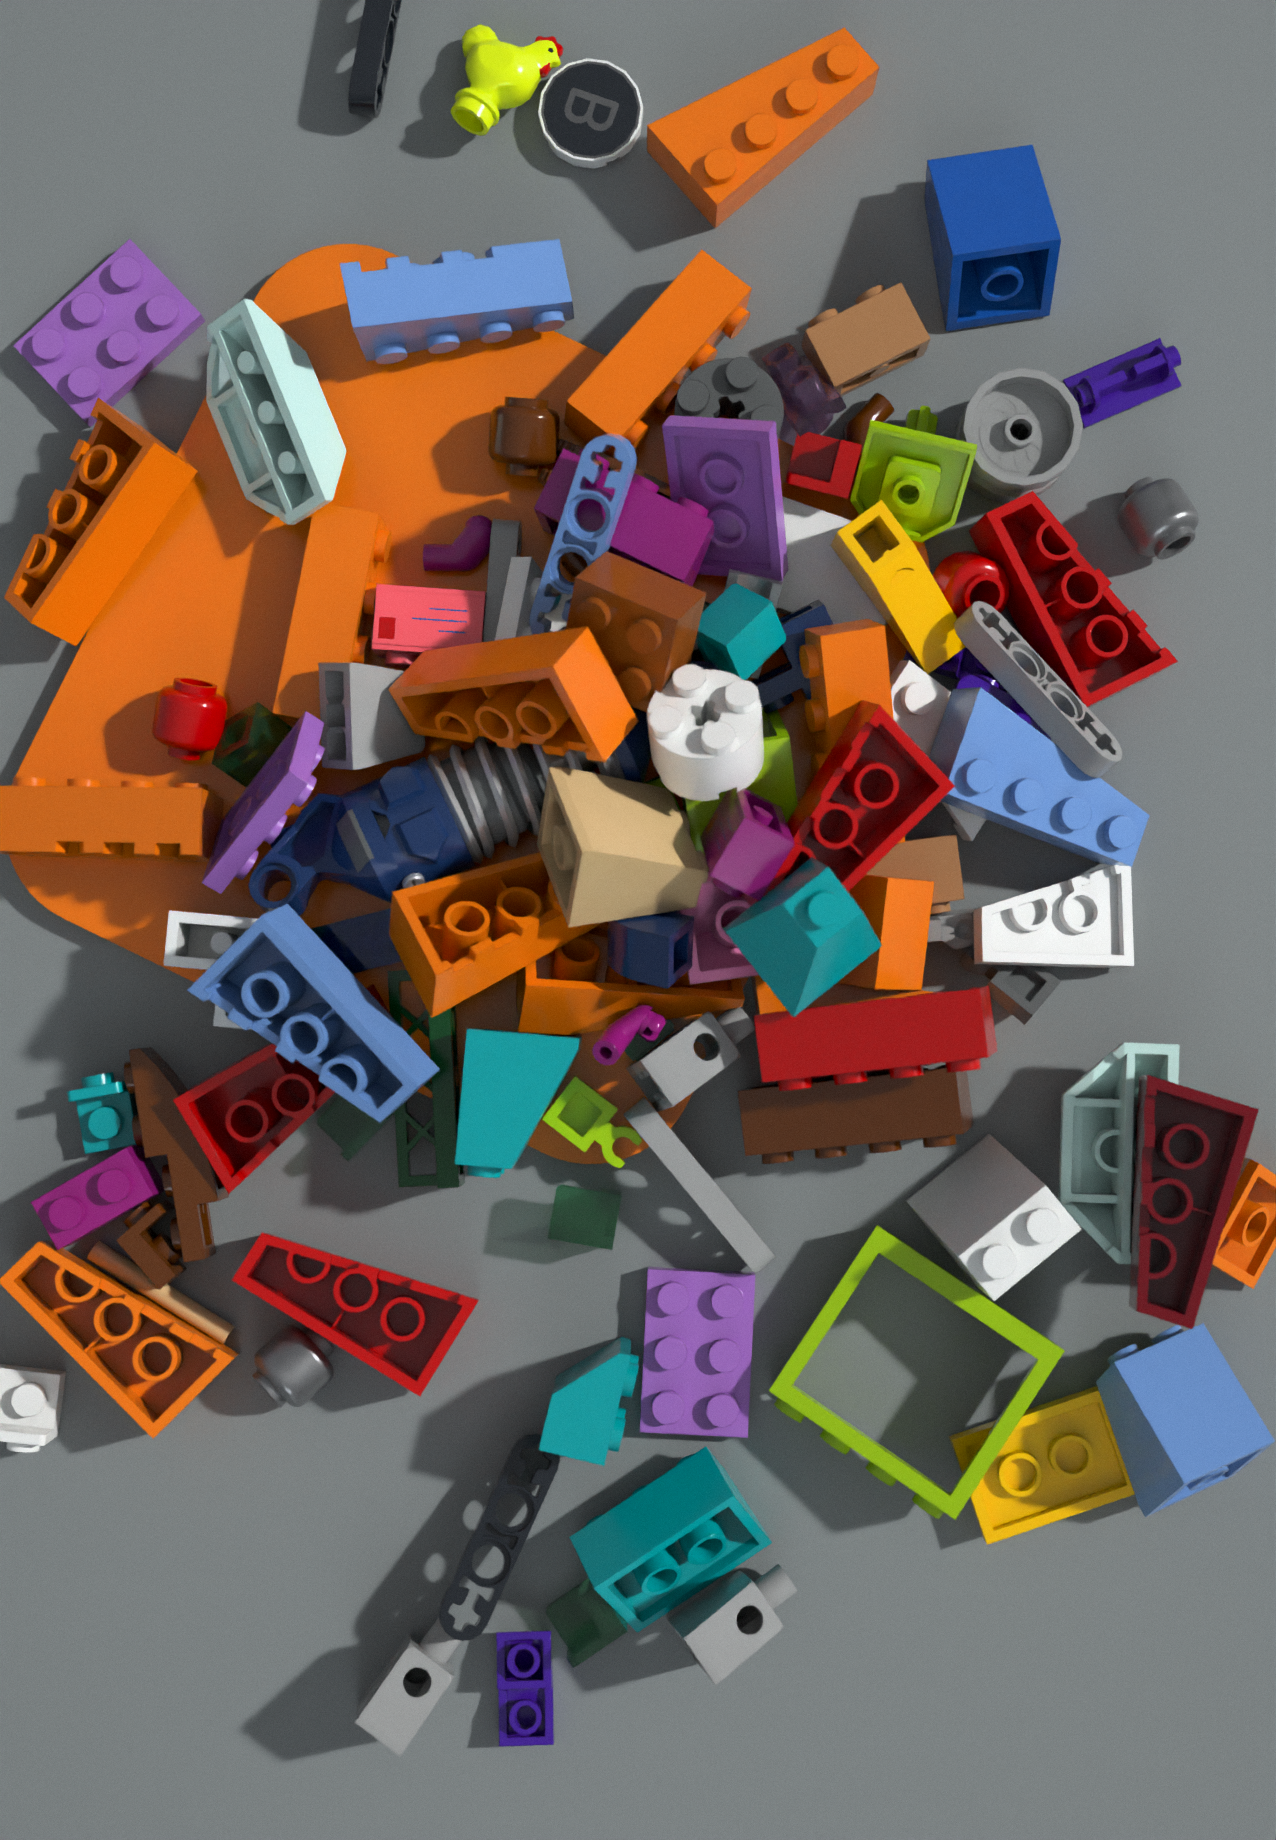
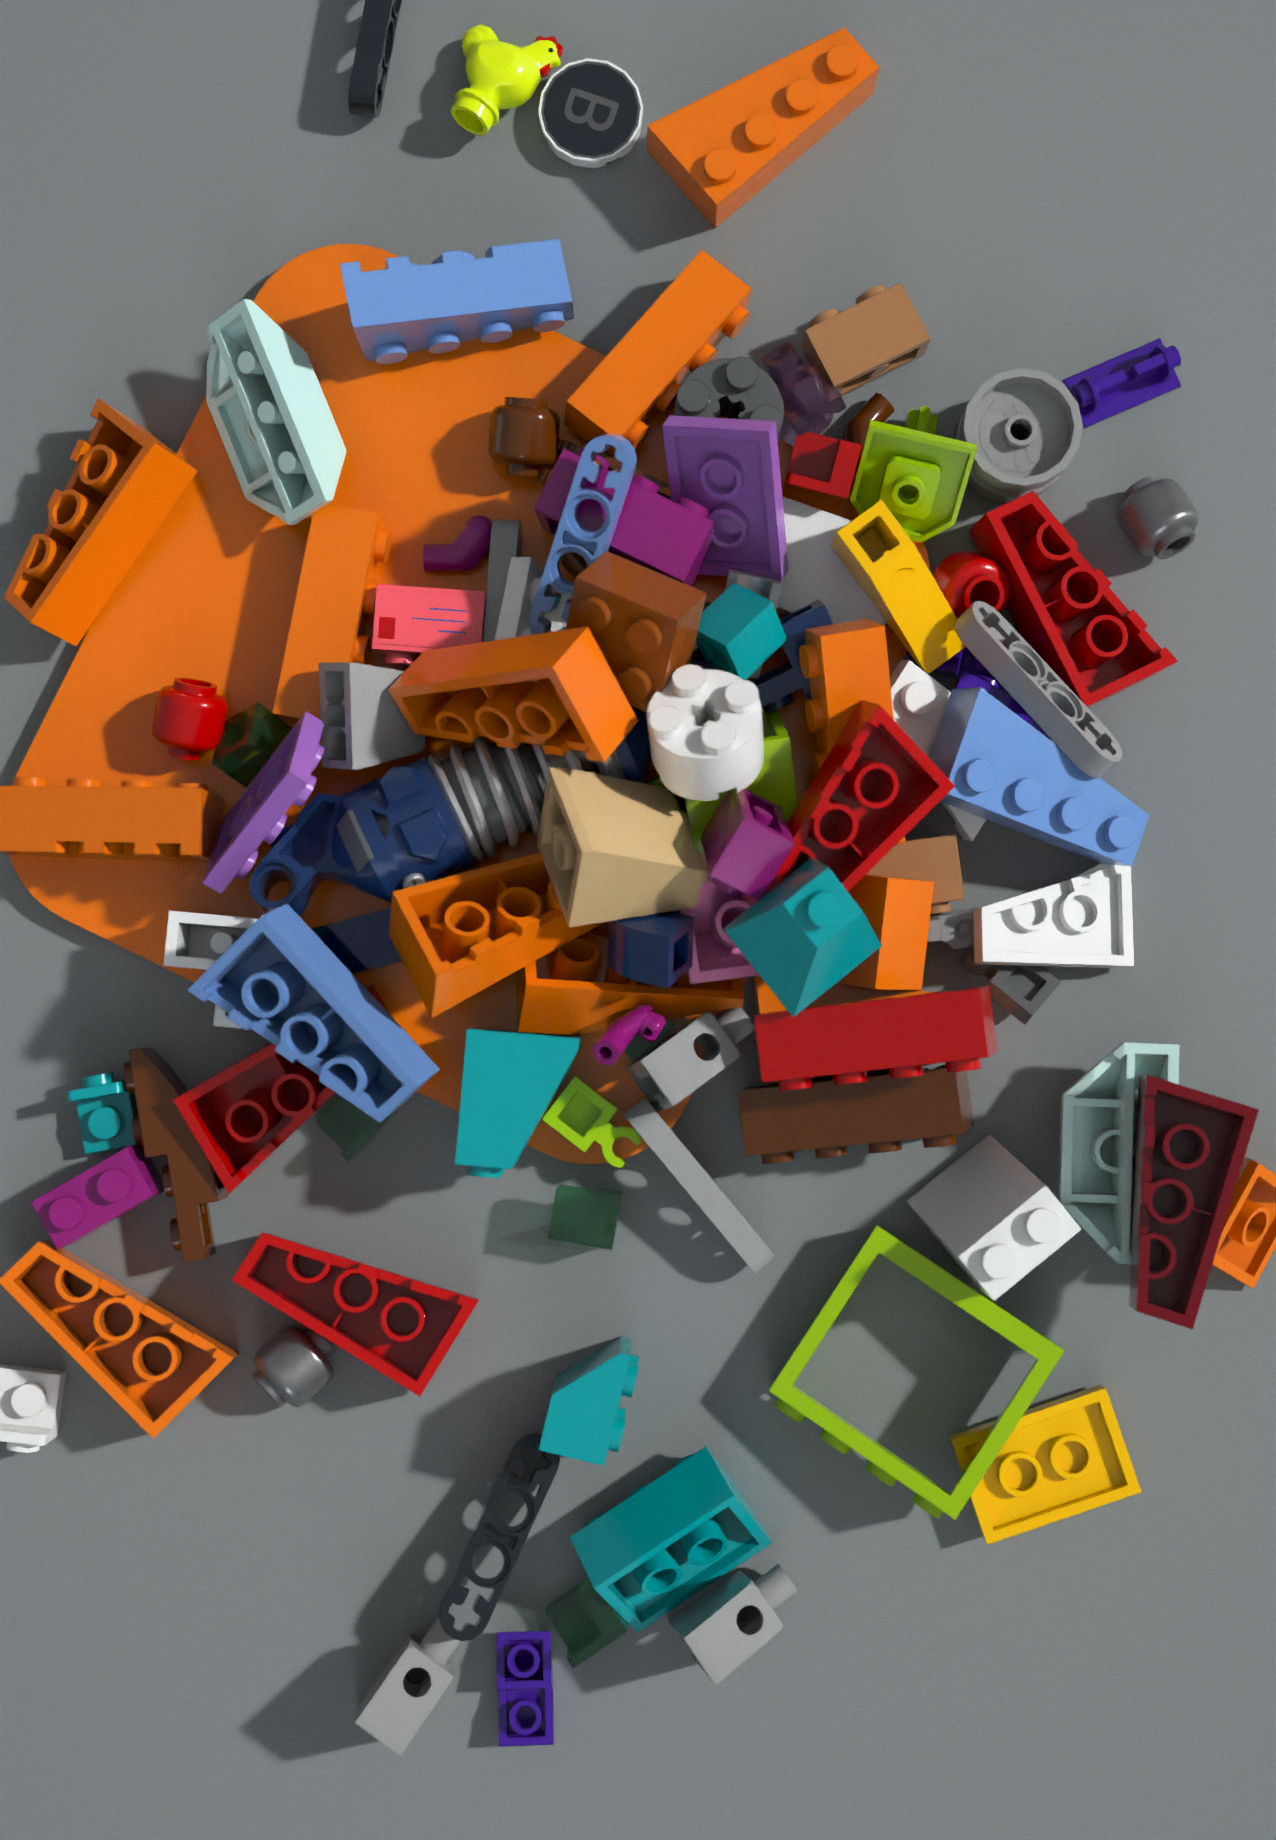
medium lavender plate [13,239,205,427] -> none
tan bar [87,1240,235,1345] -> none
reddish brown bracket [116,1200,186,1290] -> none
dark green fence [387,970,465,1189] -> none
medium lavender plate [640,1267,755,1438] -> none
blue slope [924,144,1061,331] -> none
medium blue slope [1096,1323,1275,1517] -> none

